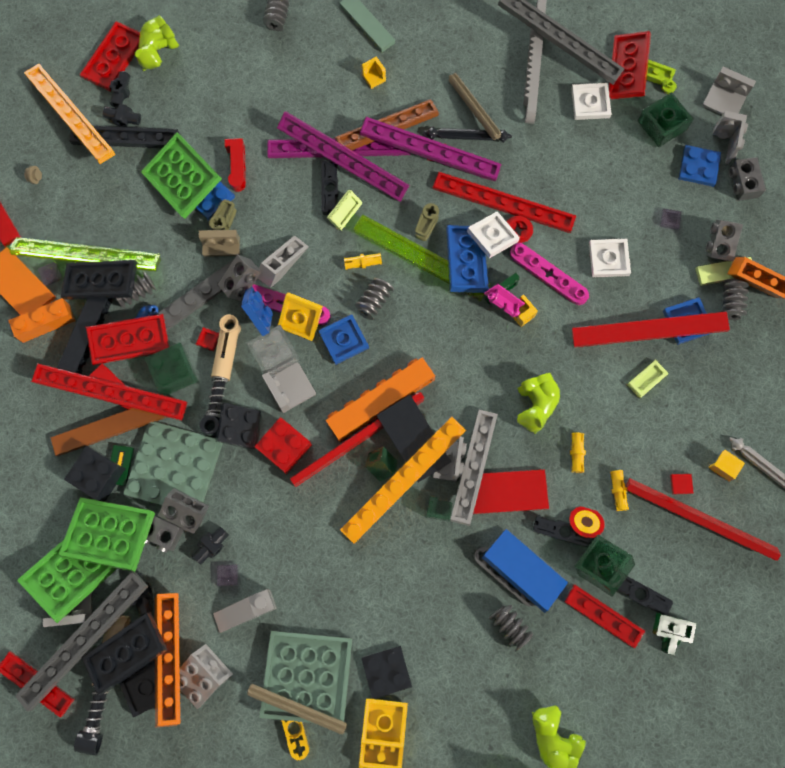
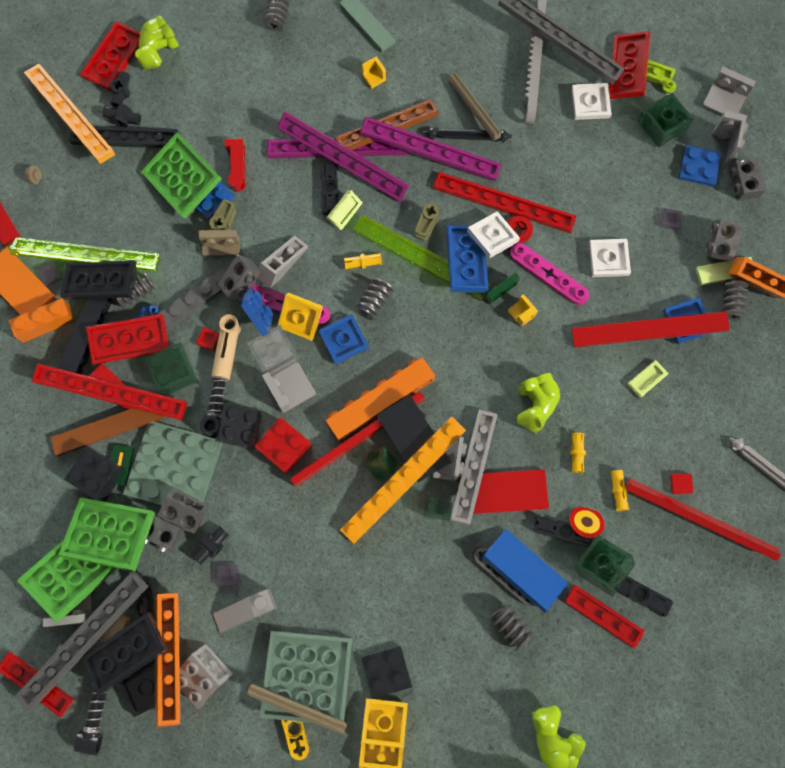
dark pink hinge [484,284,525,318] -> none
hinge [652,613,697,655] -> none
yellow panel [709,450,745,482] -> none

